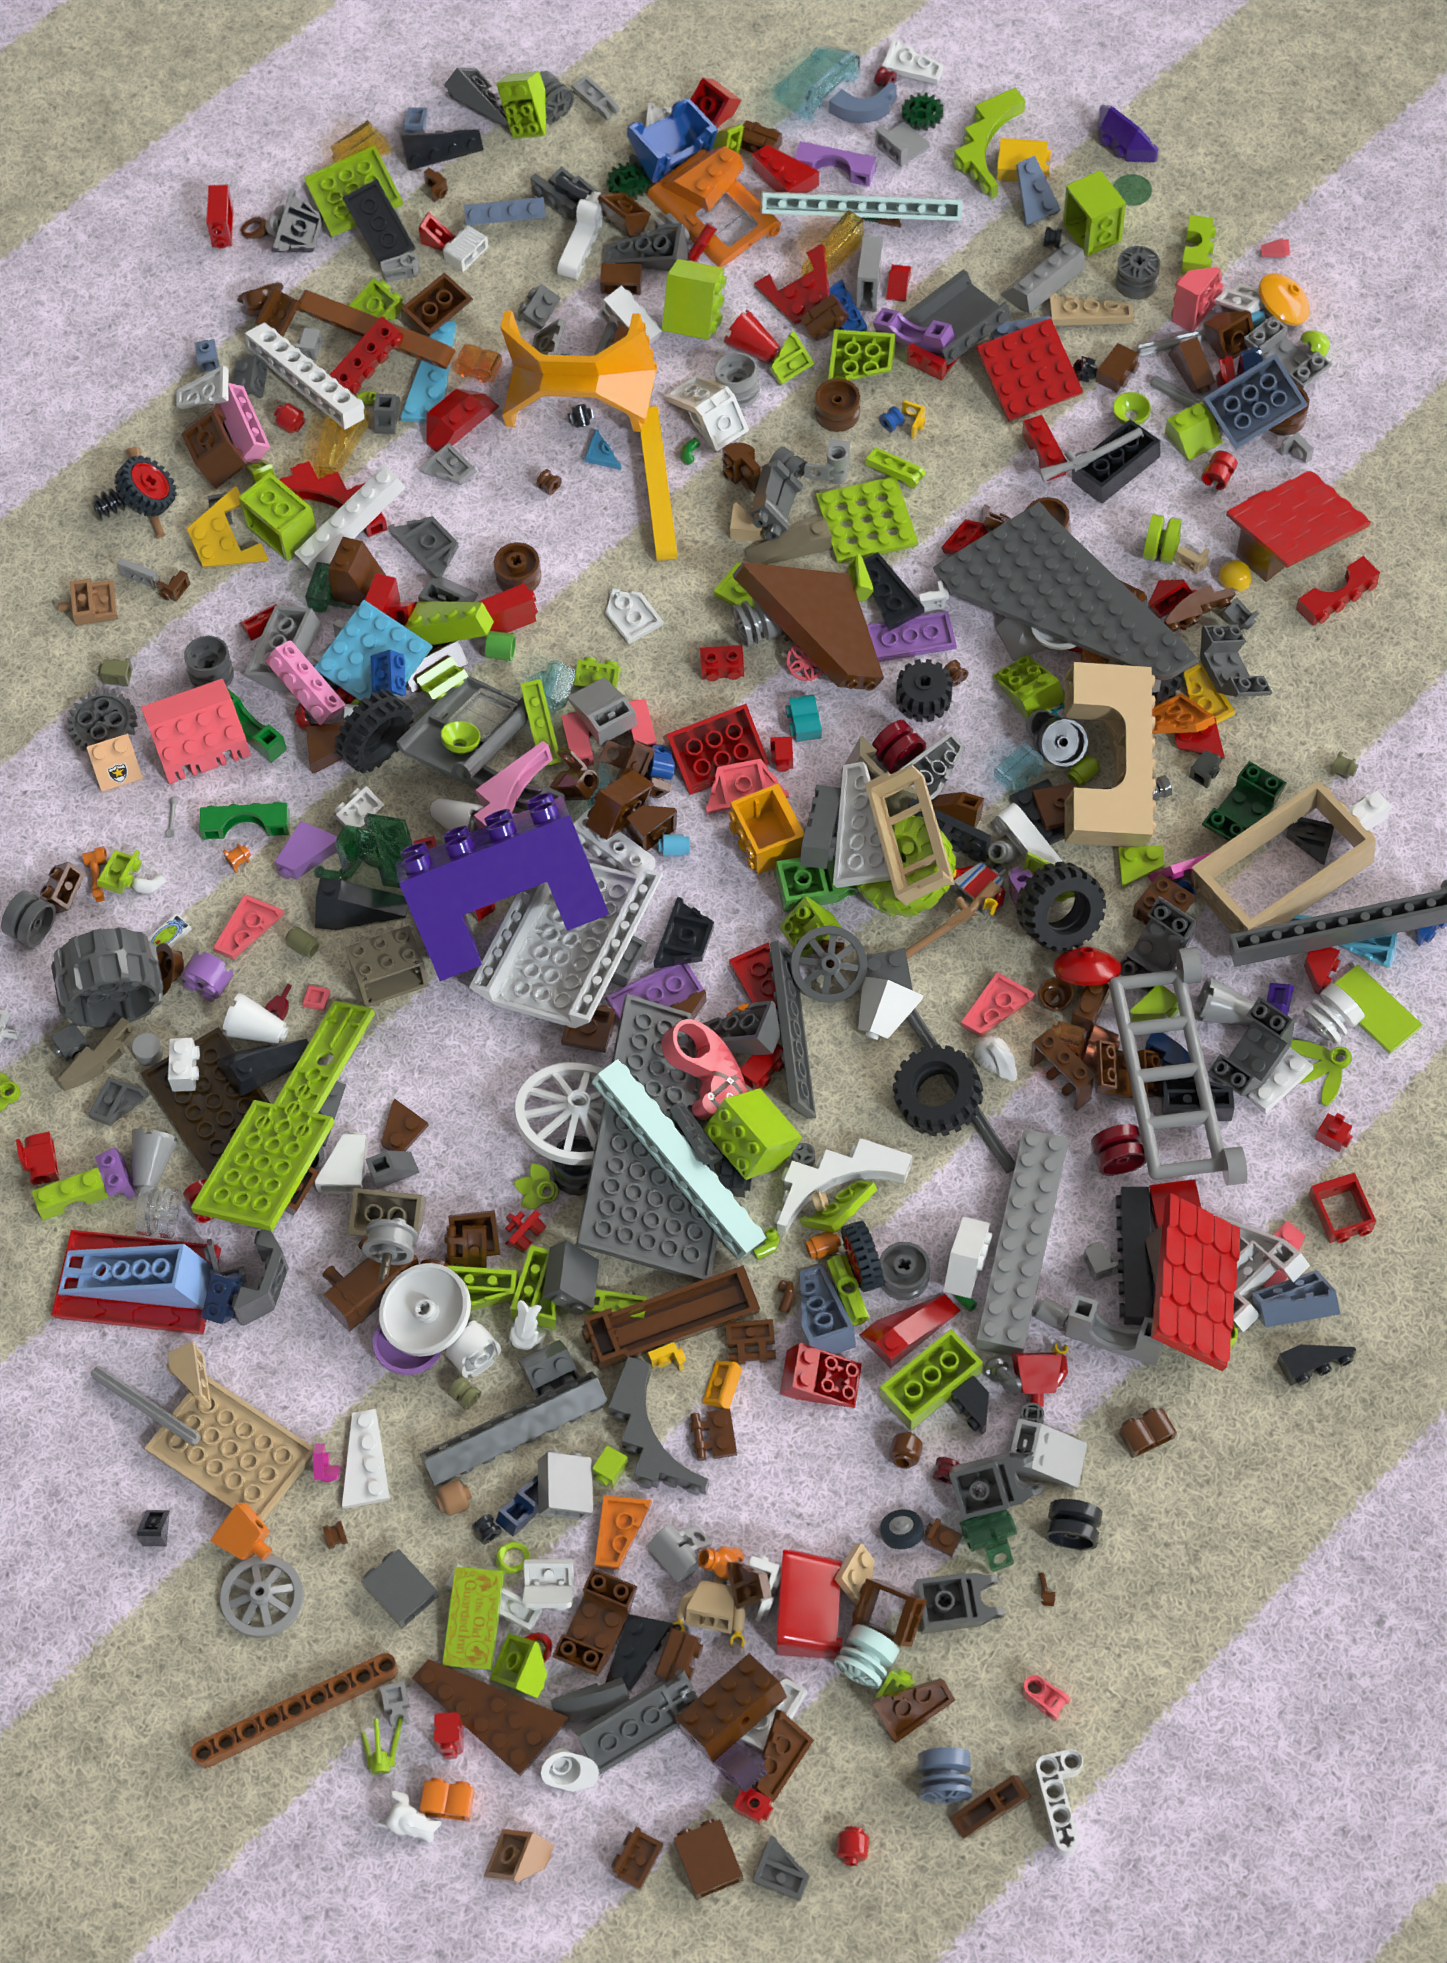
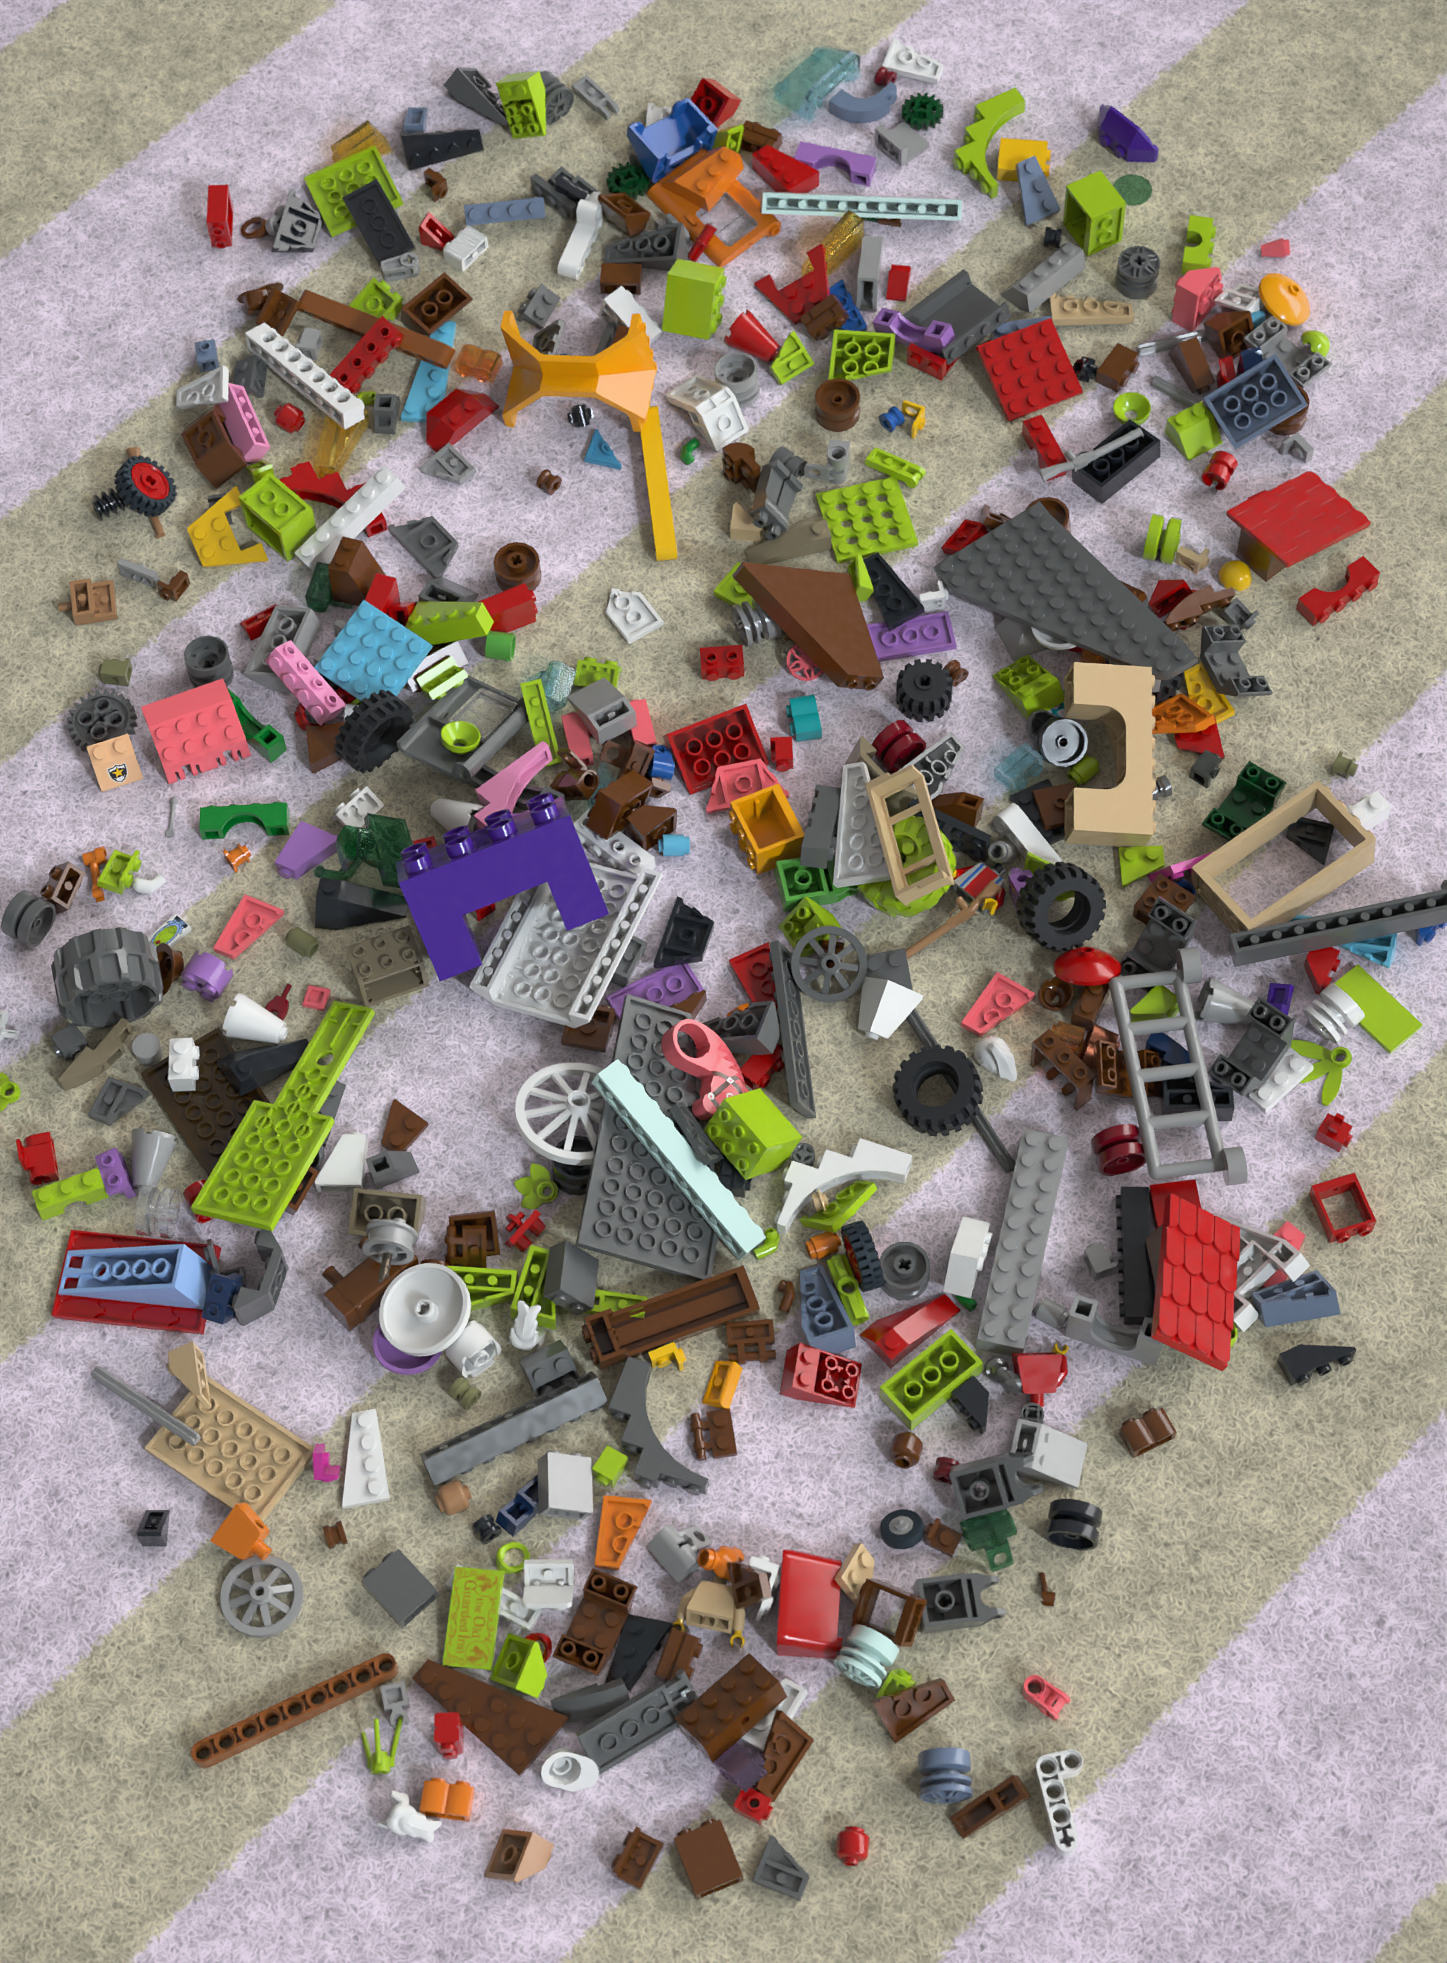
blue bracket [370,650,406,696] -> none

